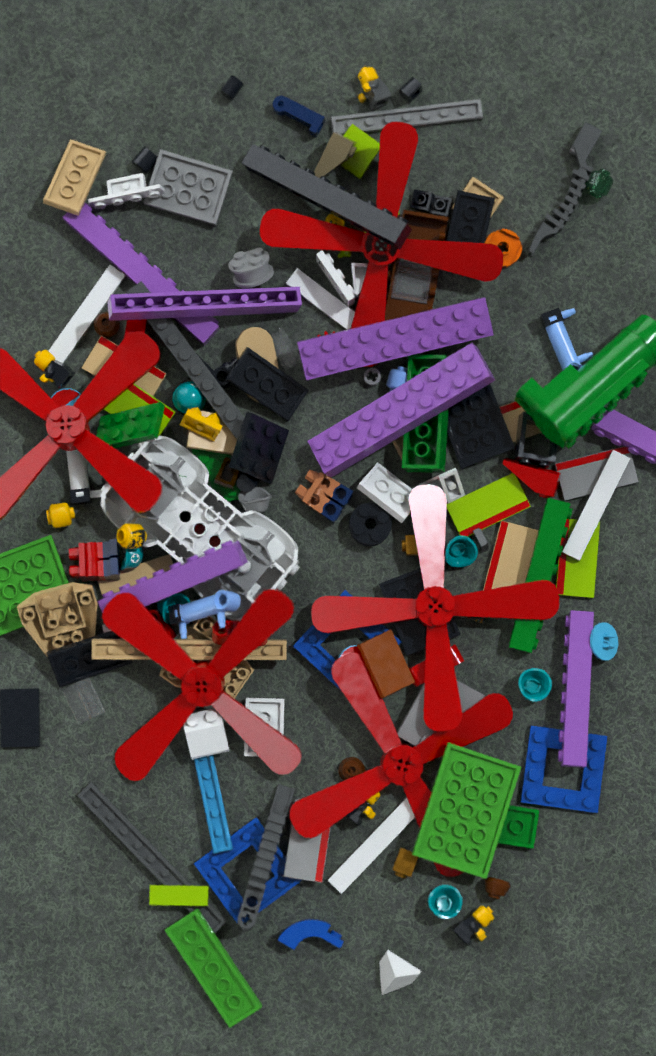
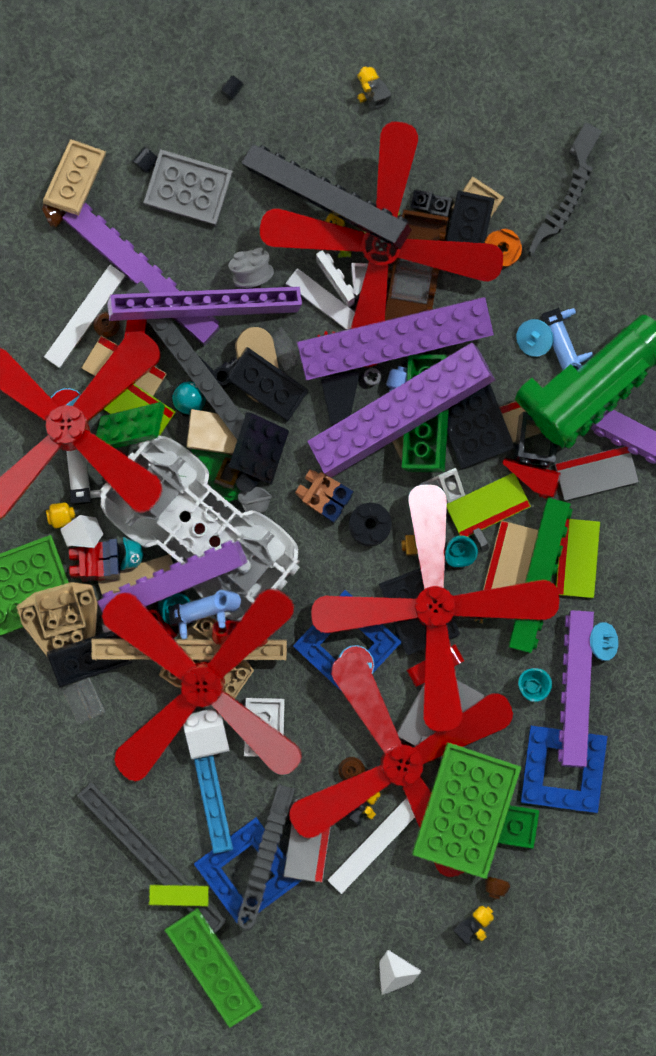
black tile [0,688,40,747] -> none
black piece [34,350,76,388] -> none
white bracket [88,173,165,209] -> none
yellow head [116,523,147,549] -> none
yellow tile [180,407,223,441] -> none
dark blue leg [273,96,325,137] -> none
blue arch [278,919,344,950] -> none
dark tan slope [314,132,357,178] -> none
light grey tile [331,99,483,135] -> none
lime slope [341,124,380,179] -> none
white plate [356,462,412,523] -> none
dark orange tile [357,629,415,698] -> none
pearl gold brick [392,847,418,879] -> none
black brick [399,77,422,103] -> none
teal helmet [428,885,462,919] -> none
white tile [562,450,630,561] -> none
clear green head [586,169,614,198] -> none
none -> reddish brown cone [42,204,65,228]
none -> white slope [60,515,103,548]
none -> black slope [321,371,359,426]
none -> medium azure piece [516,319,553,356]

